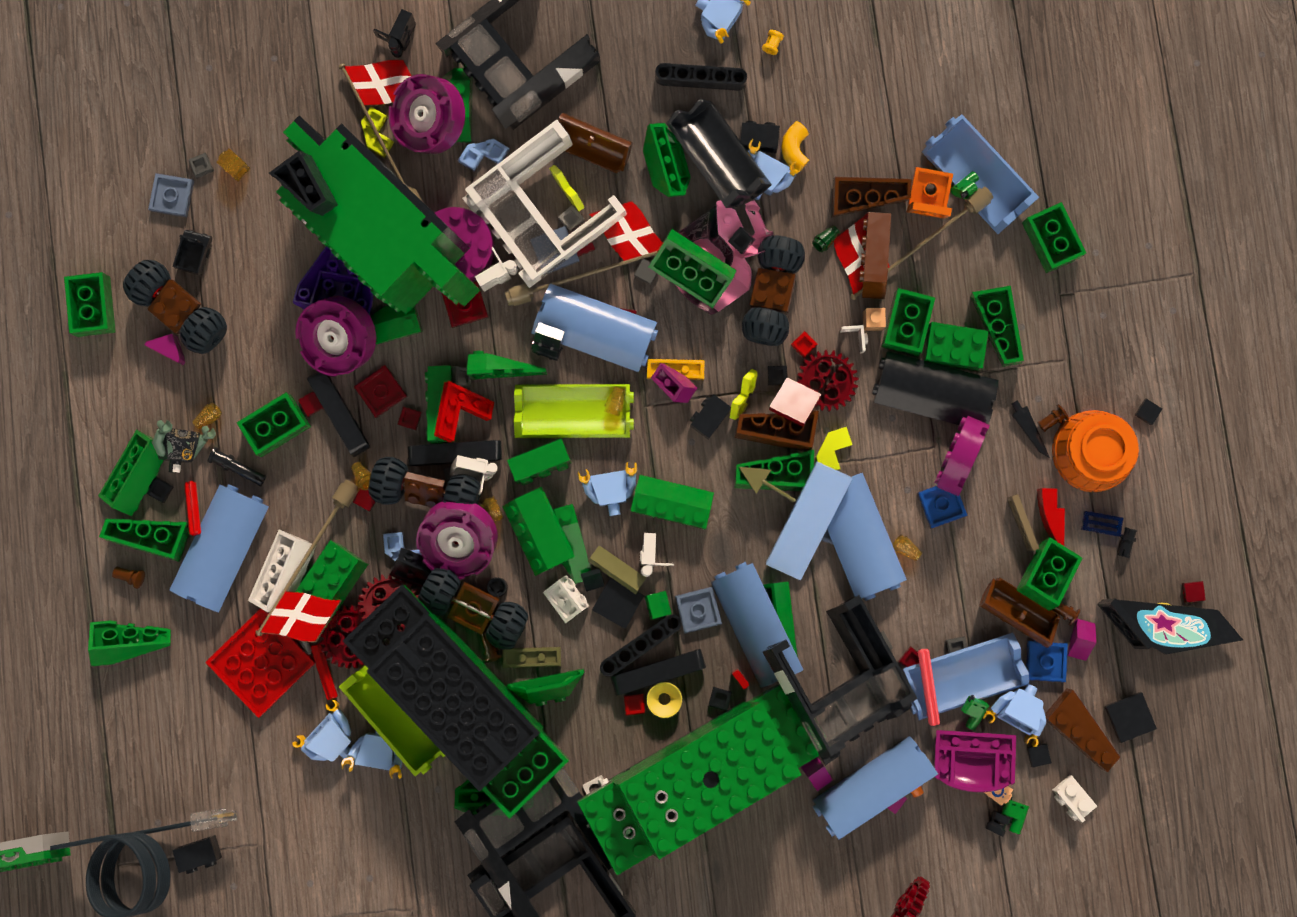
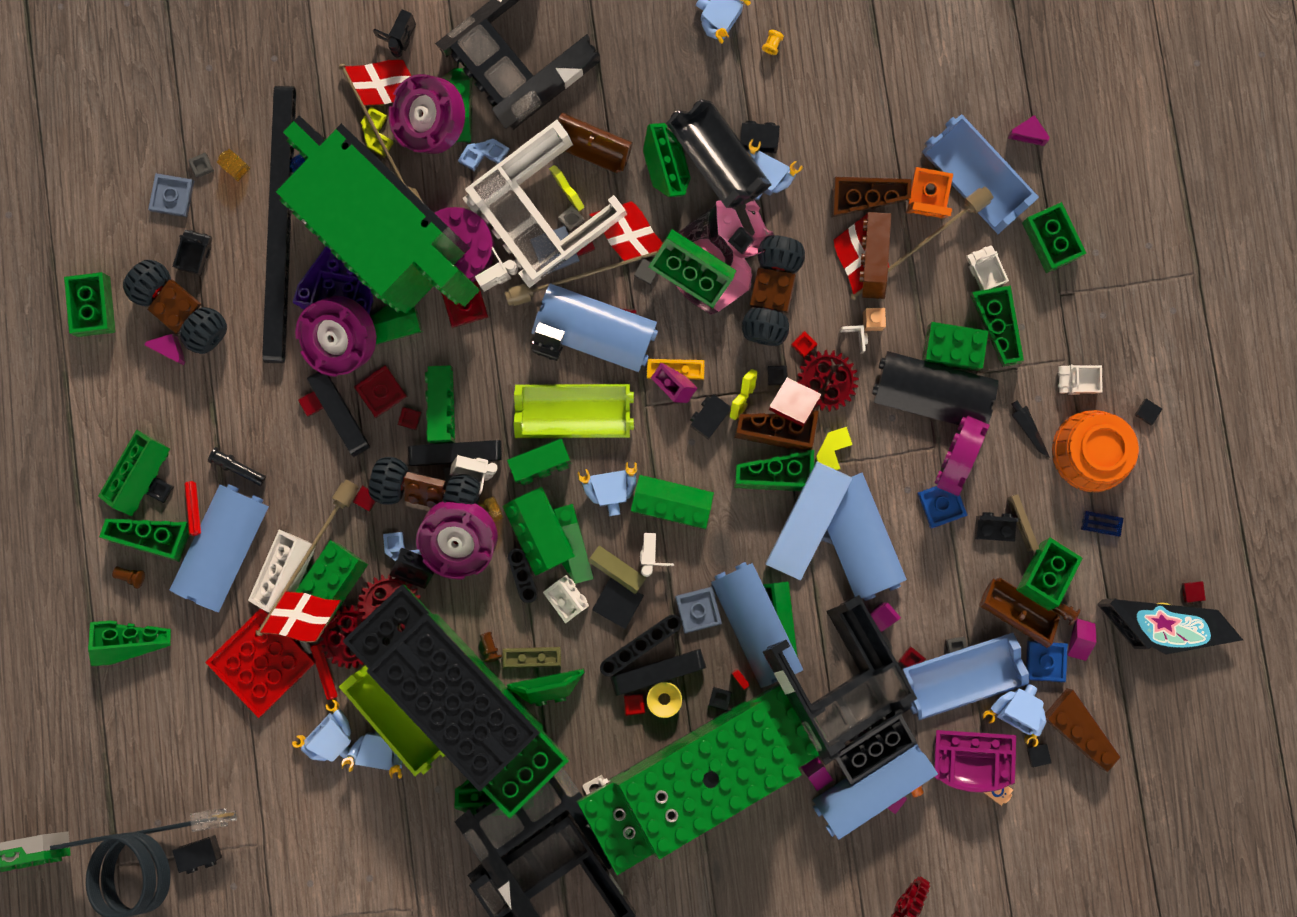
torso [152,420,216,473] -> none
clear yellow cone [192,403,222,430] -> none
green brick [237,392,311,457] -> none
black wedge [269,150,338,216] -> none
clear yellow cone [351,462,371,490] -> none
black plate [418,568,528,650] -> none
red plate [434,381,494,442] -> none
dark grey tile [452,366,471,387] -> none
green wedge [467,351,547,380] -> none
black wheel [487,577,508,597] -> none
black tile [581,568,605,592] -> none
clear yellow cone [604,387,625,416] -> none
green piece [644,591,672,619] -> none
black beam [655,63,747,91] -> none
olive piece [739,467,796,502] -> none
yellow cylinder [781,121,809,174] -> none
dark green cone [812,225,840,253] -> none
green brick [881,288,935,356] -> none
clear yellow cone [893,535,922,561] -> none
coral axle [918,649,940,726] -> none
green piece [951,171,979,199] -> none
green piece [961,695,989,731] -> none
black wheel [985,810,1011,837] -> none
green piece [1001,797,1029,835] -> none
reddish brown pin [1037,404,1069,432] -> none
red slope [1037,488,1065,546] -> none
white bracket [1052,775,1097,823] -> none
black tile [1105,692,1157,743] -> none
black pin [1117,527,1137,558] -> none
none -> black beam [262,86,296,363]
none -> black beam [508,549,538,603]
none -> black slope [835,712,917,785]
none -> magenta slope [870,602,901,632]
none -> white piece [966,246,1009,290]
none -> black bracket [975,512,1019,542]
none -> magenta slope [1007,115,1050,146]
none -> white piece [1058,364,1102,395]

